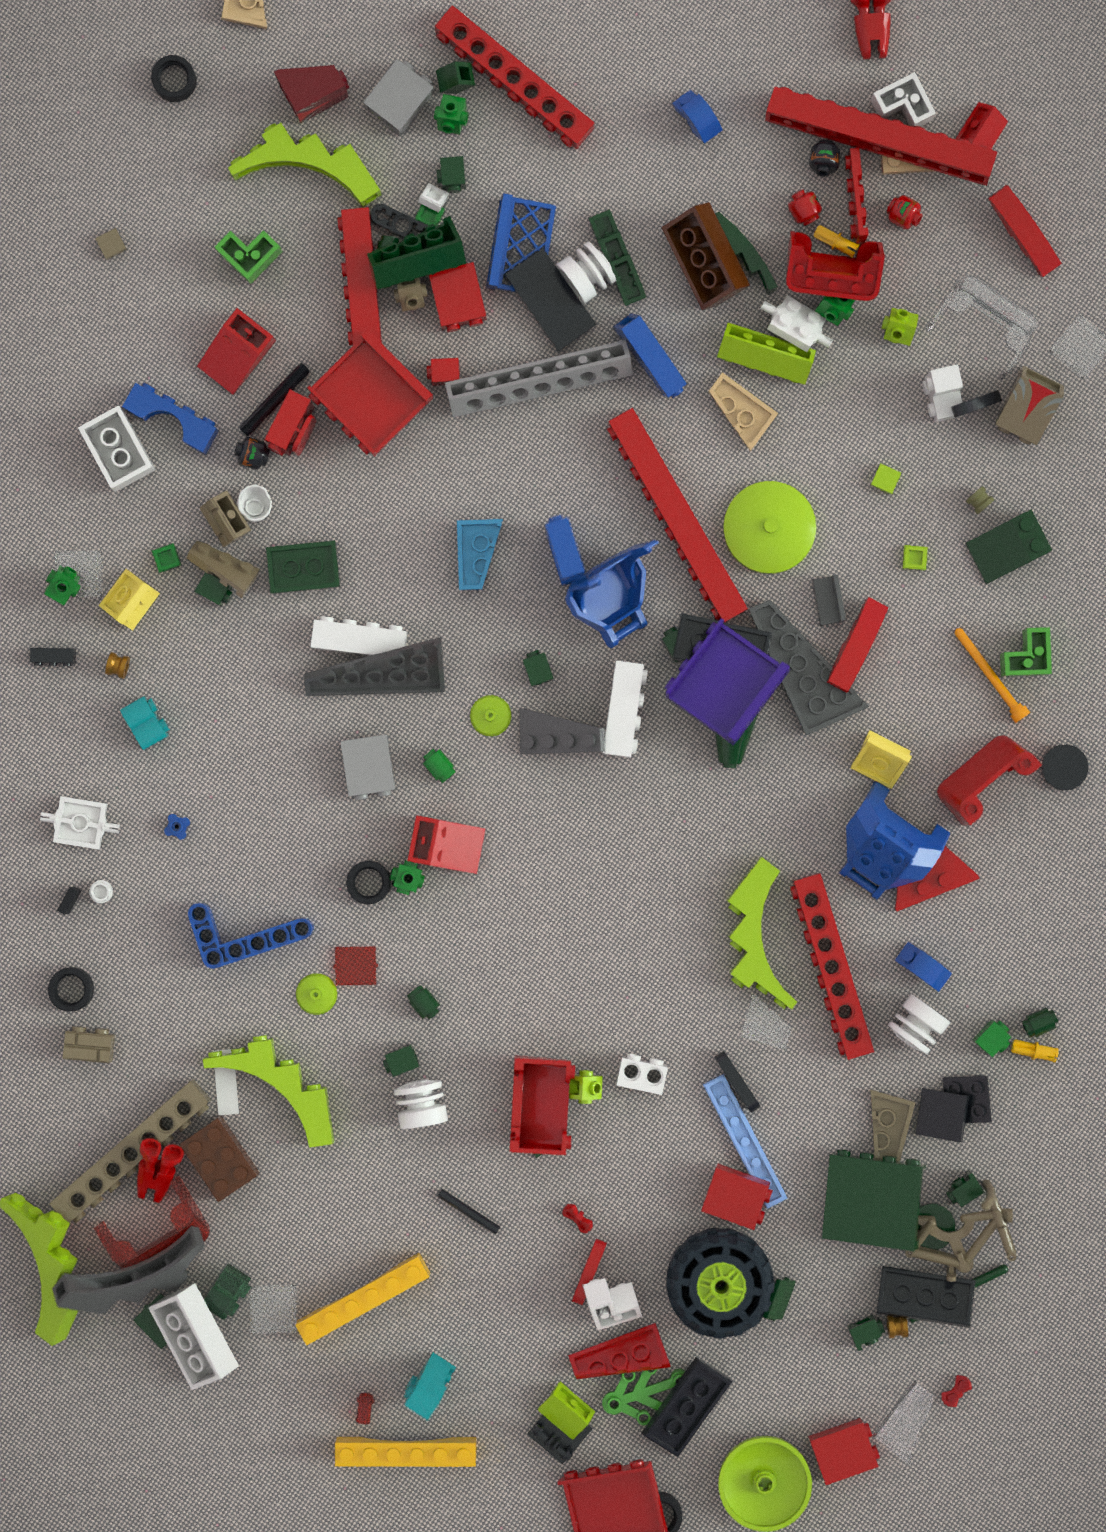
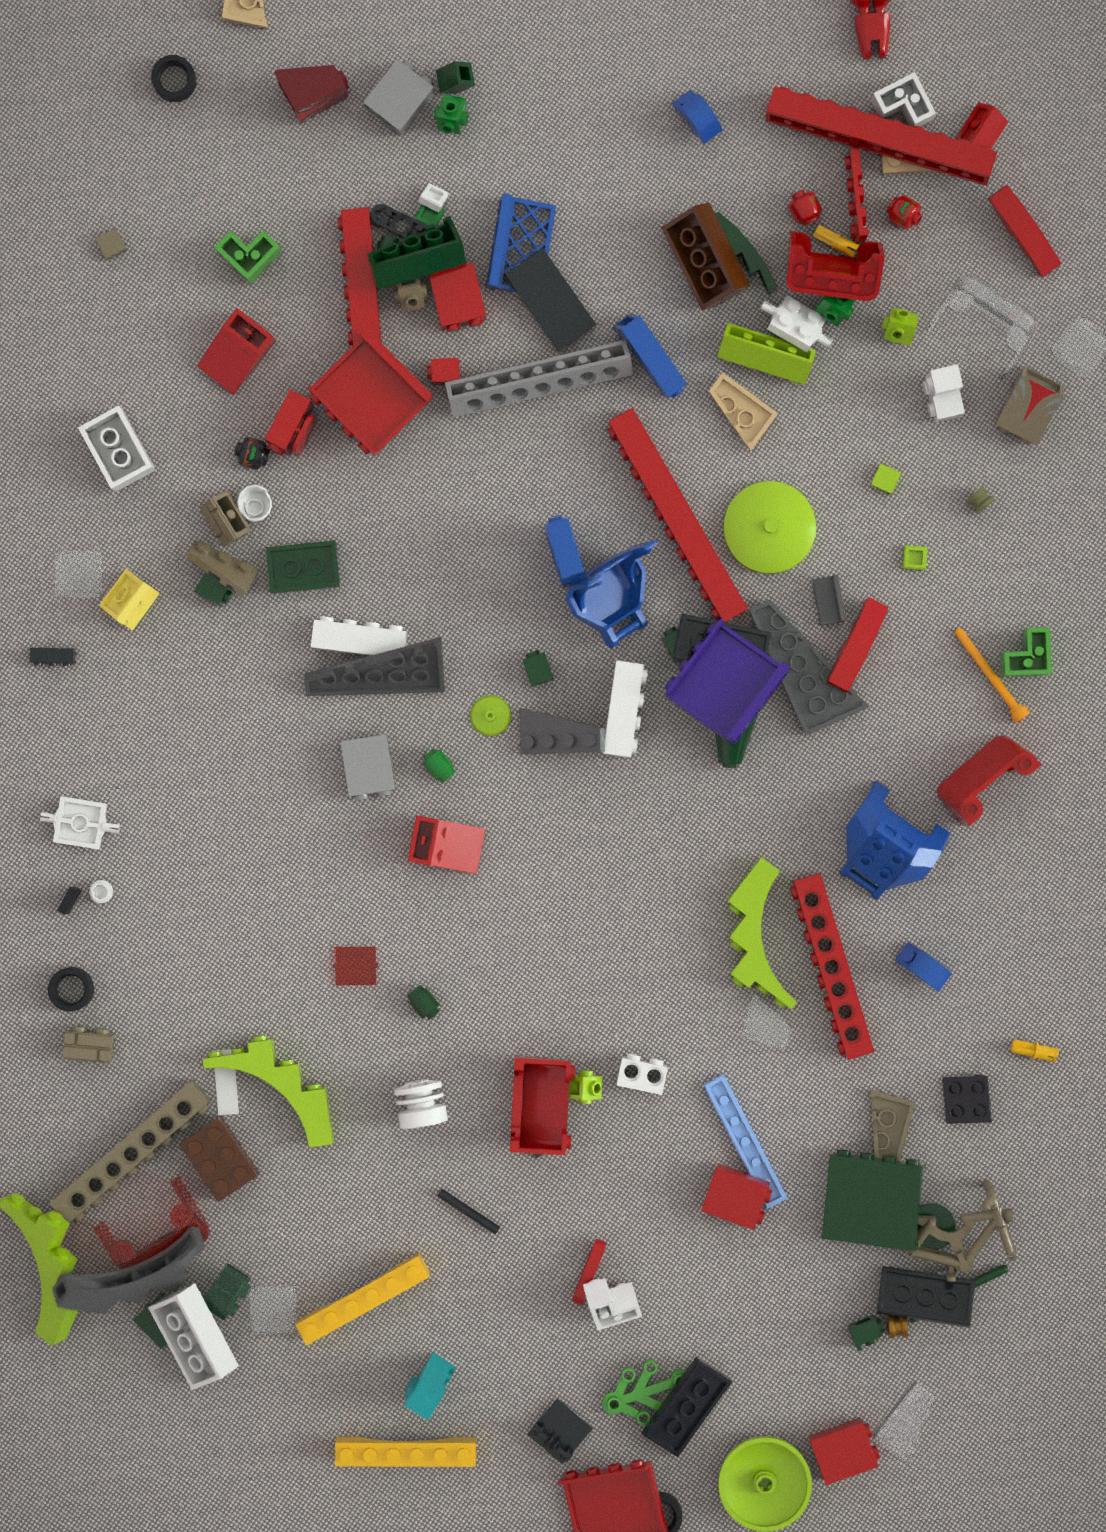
green brick [44,565,81,606] -> none
pearl gold wheel [105,652,130,679] -> none
teal brick [120,696,170,750] -> none
blue arch [122,383,219,455] -> none
red piece [137,1138,184,1203] -> none
green tile [152,543,182,573] -> none
blue plate [164,814,190,840] -> none
blue beam [188,903,314,969] -> none
lime arch [228,123,382,208] -> none
black axle [239,363,309,436] -> none
lime piece [296,973,337,1015] -> none
black tyre [346,860,391,905] -> none
clear red pin [356,1393,375,1424] -> none
dark green brick [383,1043,420,1077] -> none
green brick [390,860,425,895] -> none
red brick [435,5,595,149] -> none
dark green brick [436,156,466,193] -> none
dark azure wing [457,519,503,591] -> none
lime panel [538,1382,596,1439] -> none
white wheel [556,241,616,305] -> none
red piece [562,1204,593,1234] -> none
red wing [568,1323,671,1379] -> none
dark green slope [588,209,646,306] -> none
black wheel [666,1228,774,1339] -> none
black beam [714,1051,761,1113] -> none
dark green piece [763,1277,796,1321] -> none
black head [809,140,840,177] -> none
light yellow bracket [850,730,912,789] -> none
white wheel [888,994,951,1055] -> none
red wing [895,846,980,912] -> none
black tile [916,1088,969,1143] -> none
red piece [941,1375,972,1407] -> none
dark green brick [946,1170,985,1208] -> none
black beam [951,390,1002,418] -> none
dark green slope [965,509,1053,584] -> none
green brick [973,1020,1011,1058] -> none
dark green brick [1021,1007,1058,1038] -> none
black tile [1041,744,1089,790] -> none

